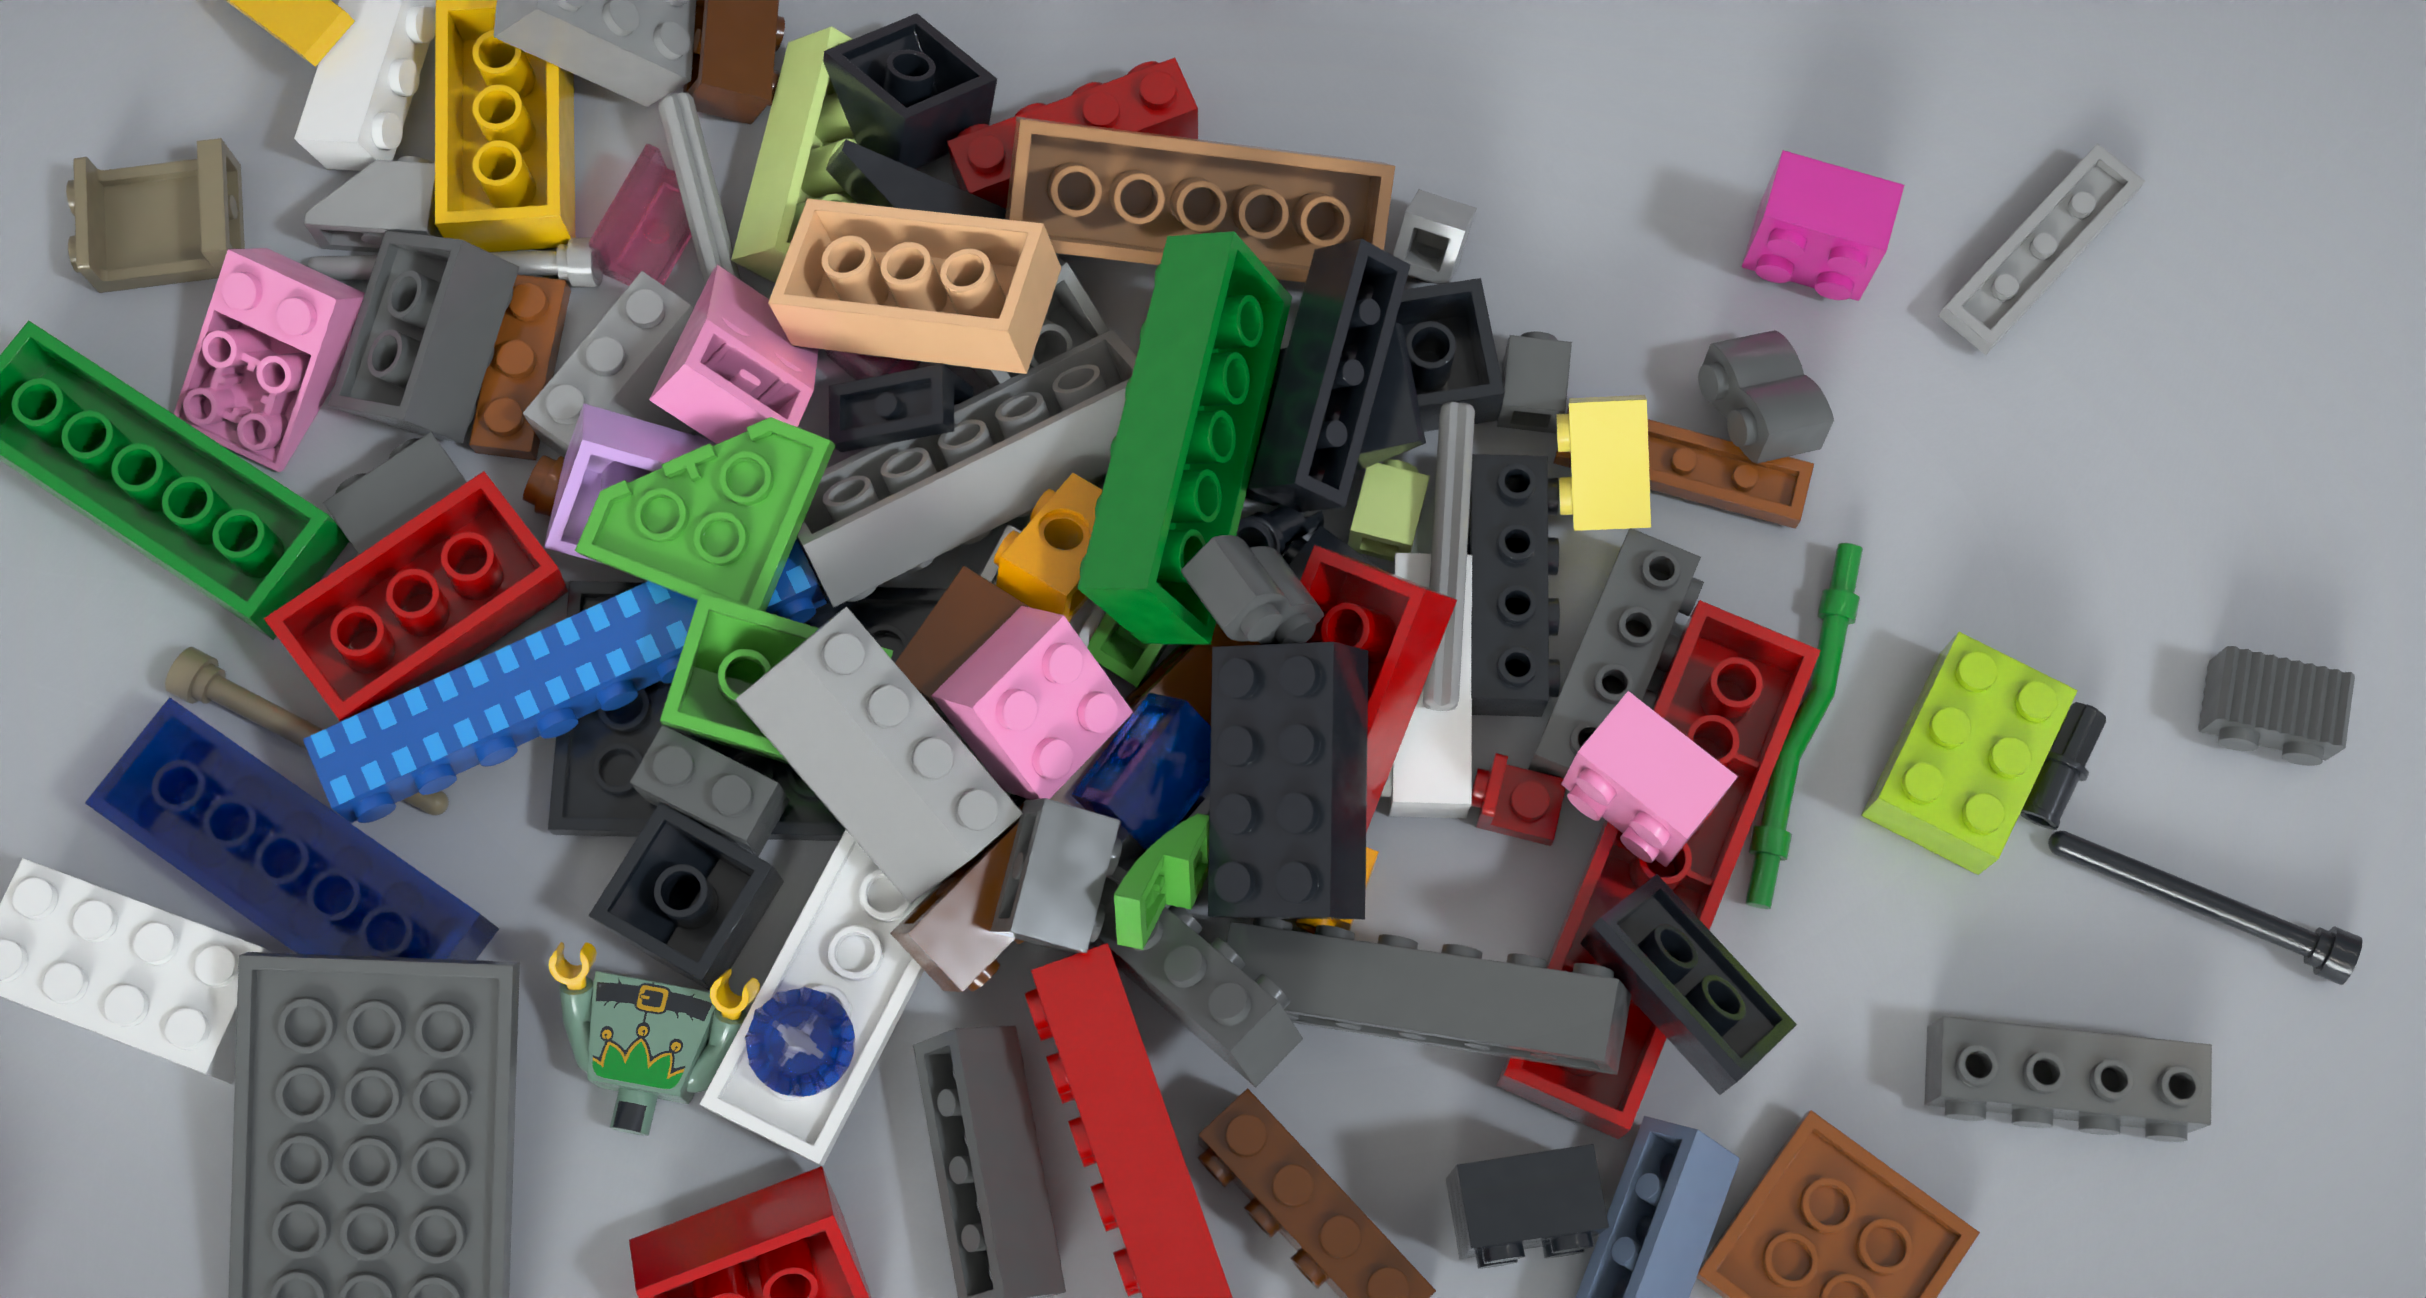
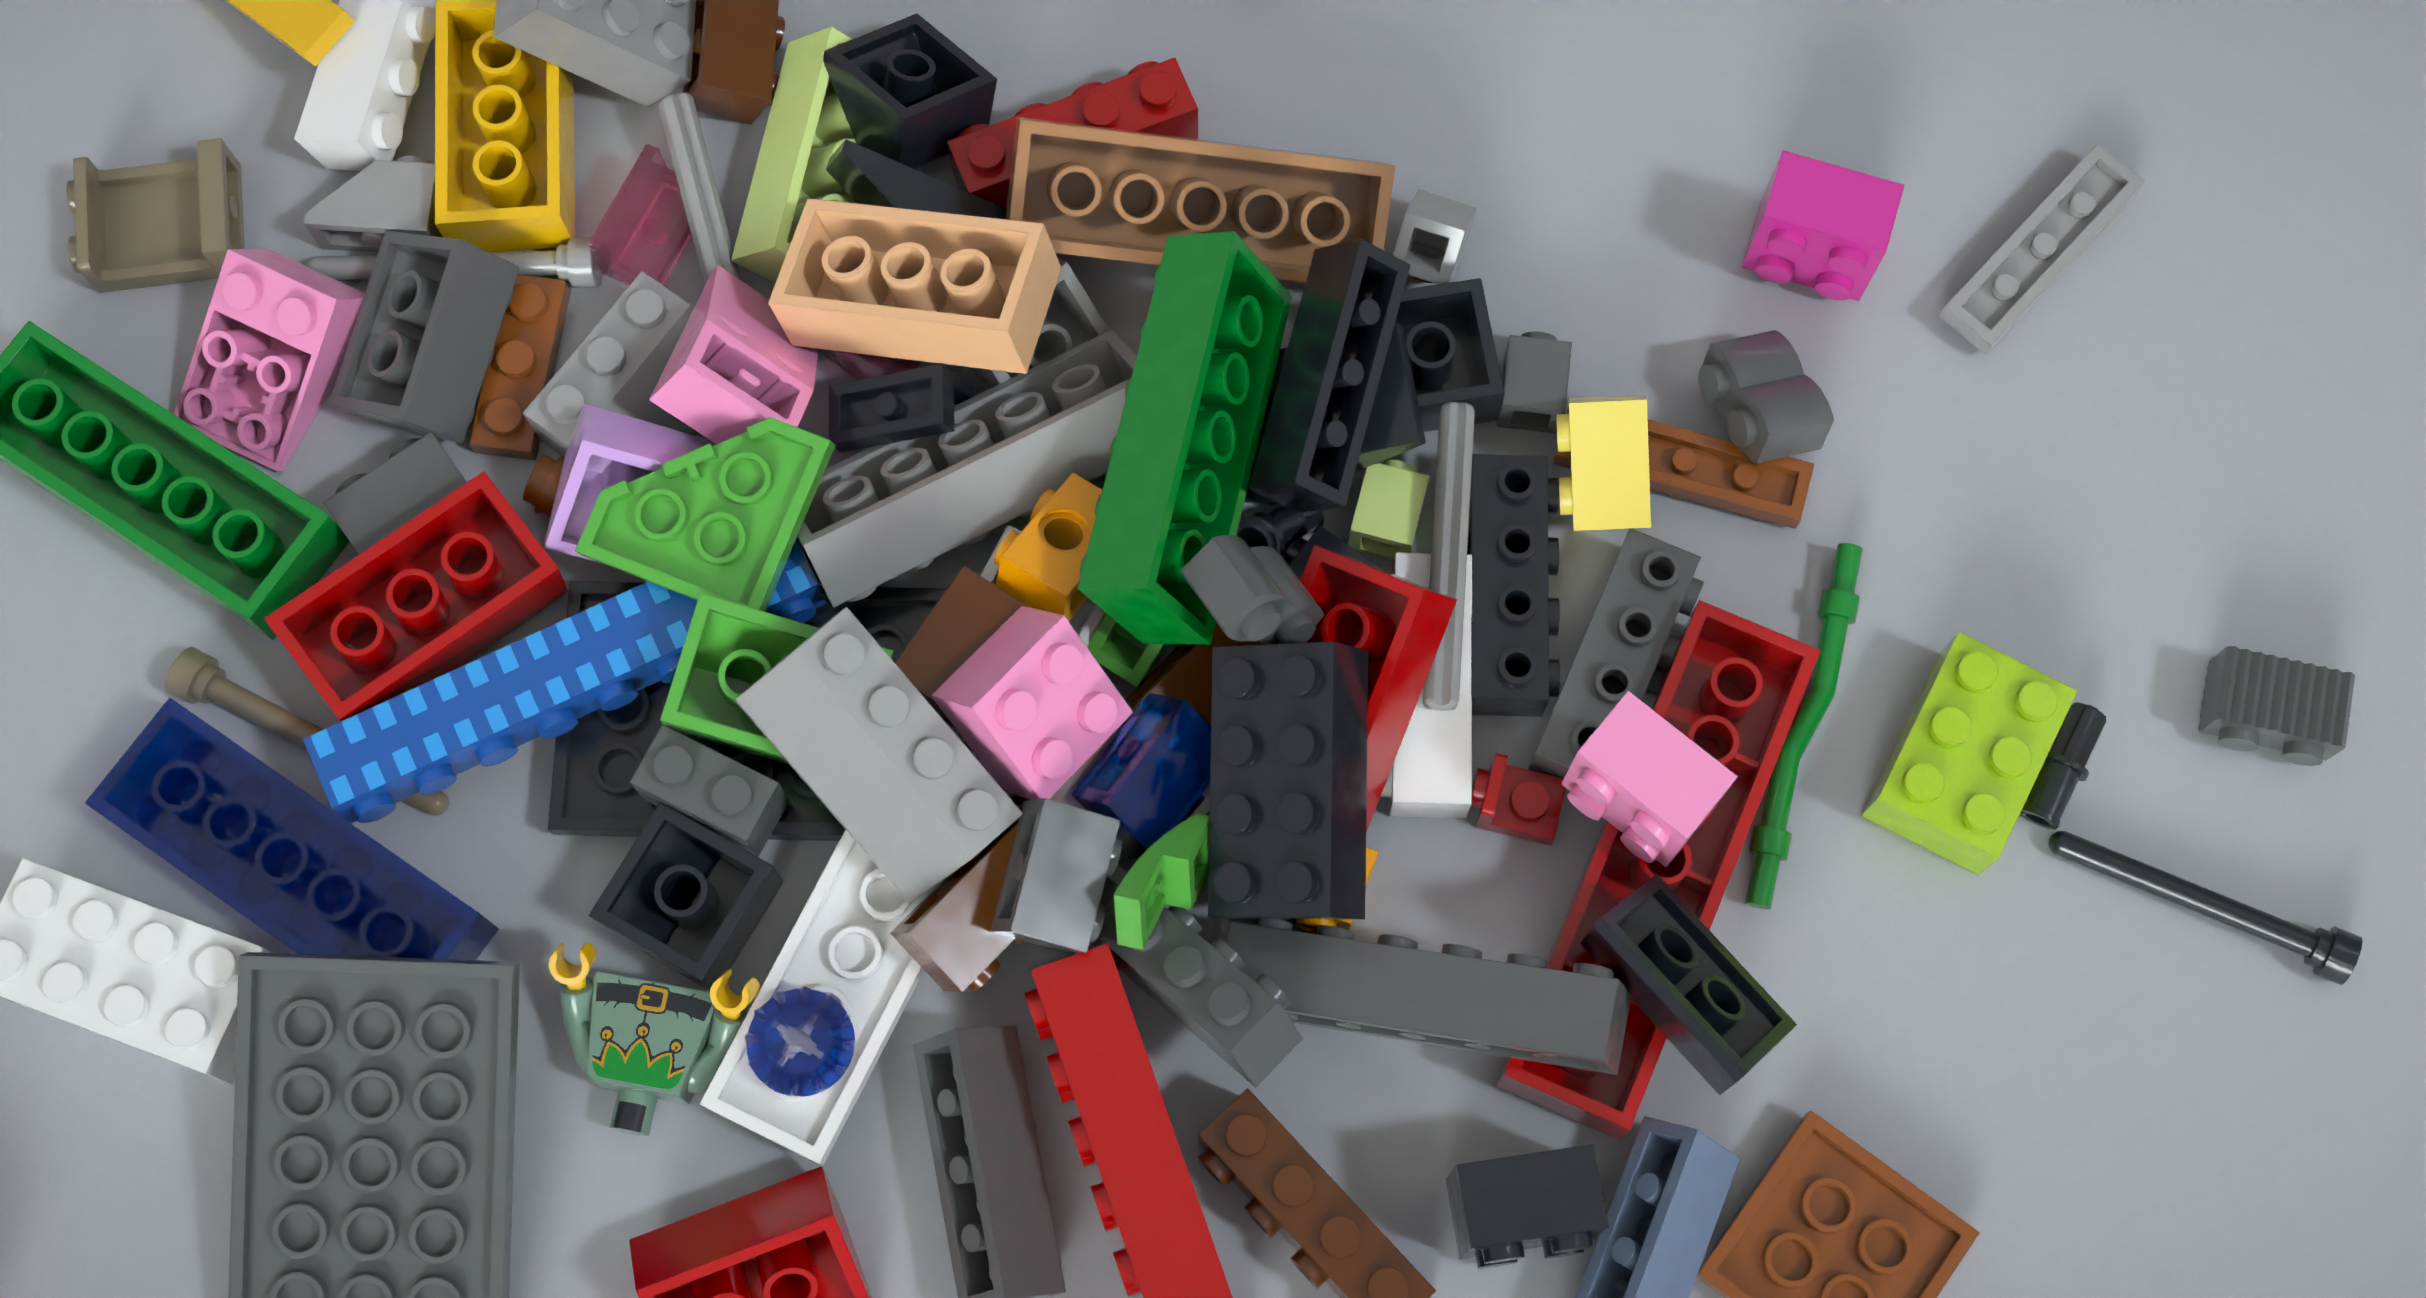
dark grey brick [1924,1016,2212,1142] -> none

